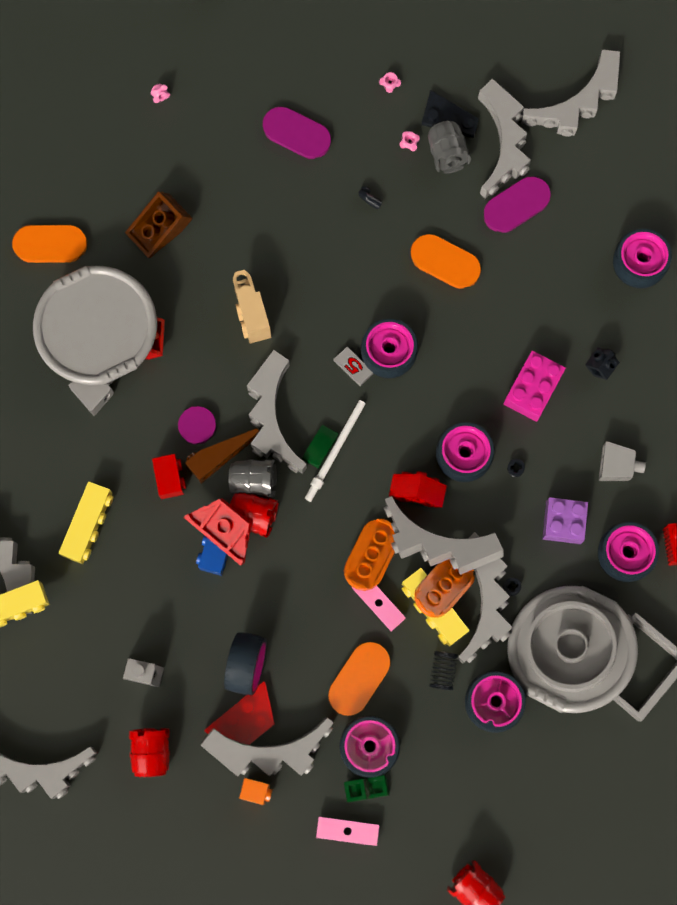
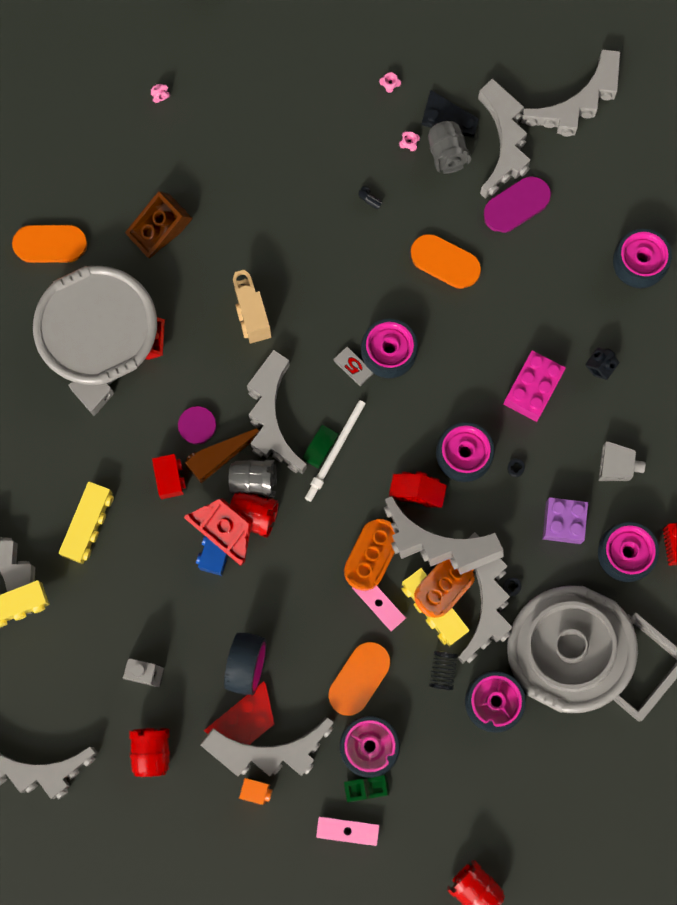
magenta tile [263,107,331,159] -> none

